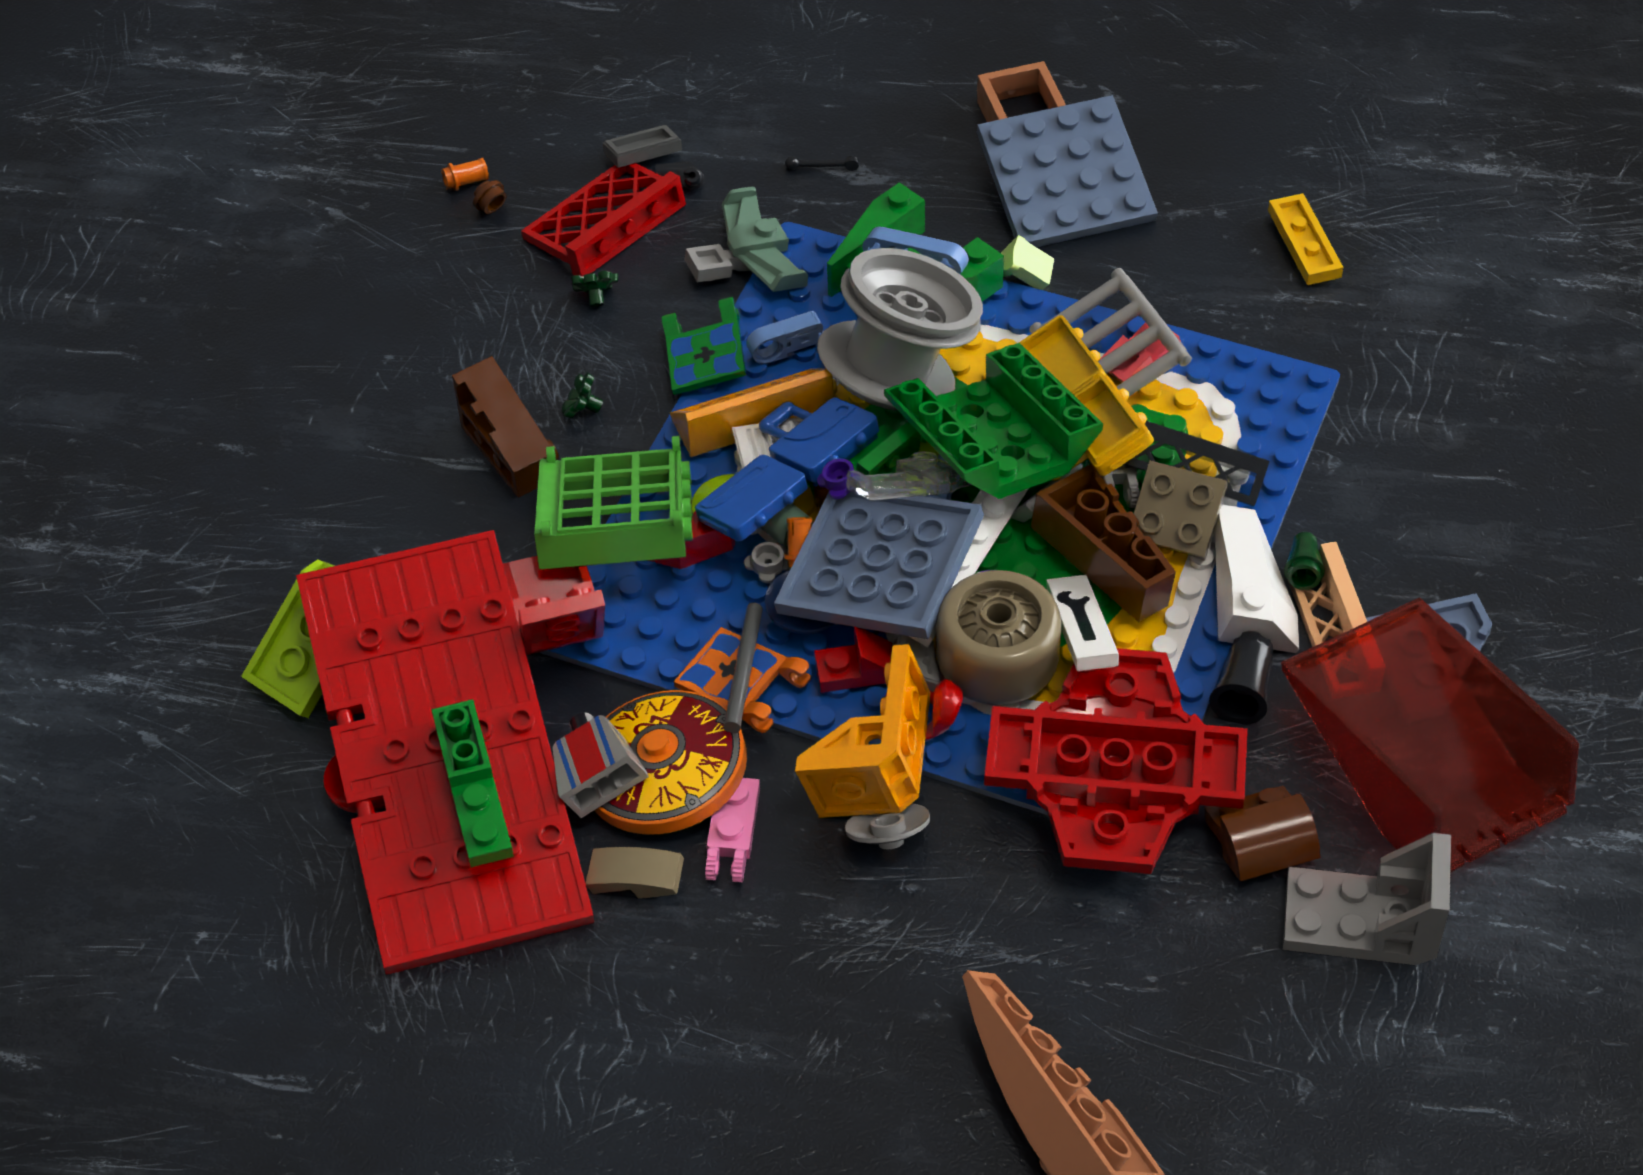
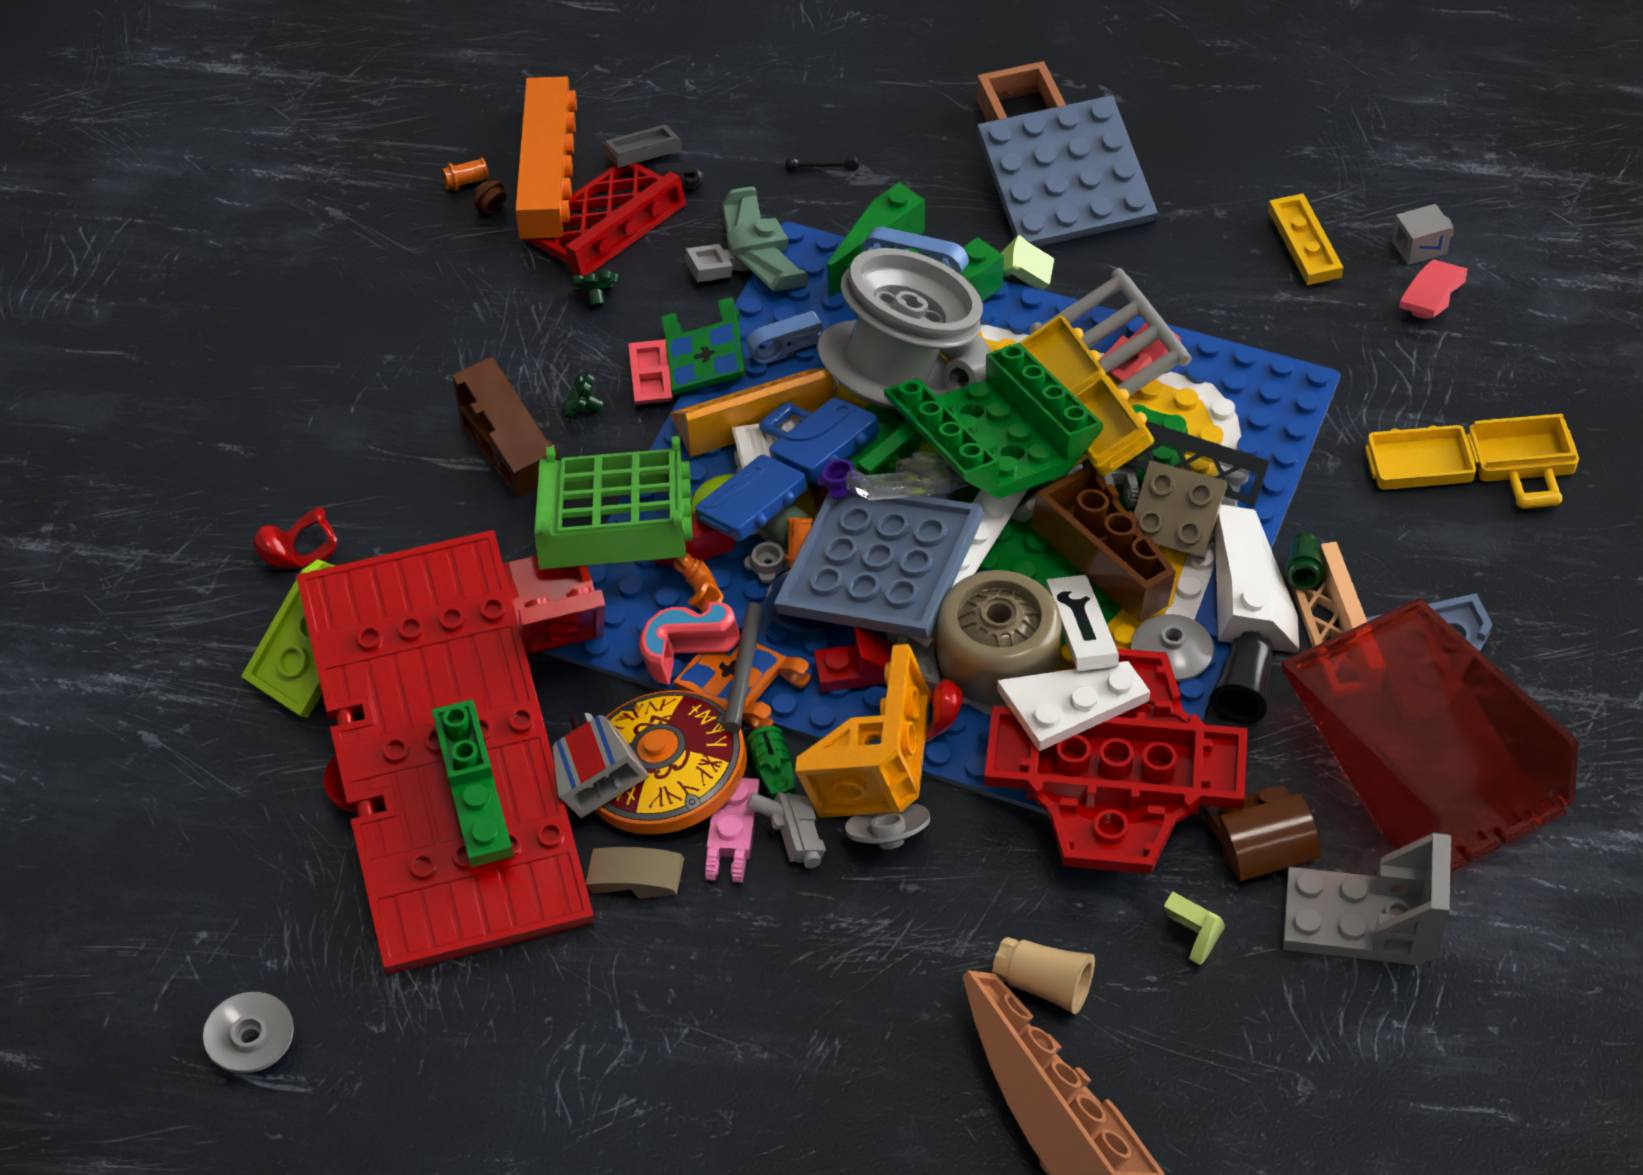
none -> light grey dish [203,992,294,1073]
none -> red piece [254,506,337,569]
none -> orange brick [516,77,577,239]
none -> coral slope [628,339,673,405]
none -> coral animal [639,602,740,685]
none -> orange piece [673,553,724,613]
none -> green hinge [746,726,797,800]
none -> light grey piece [746,792,826,868]
none -> light grey cylinder [940,334,992,391]
none -> tan plant [992,937,1095,1014]
none -> white wing [997,661,1150,751]
none -> light grey dish [1131,614,1214,682]
none -> yellowish green tile [1164,891,1225,965]
none -> yellow piece [1365,414,1579,509]
none -> light grey brick [1391,204,1453,265]
none -> coral slope [1399,259,1468,319]

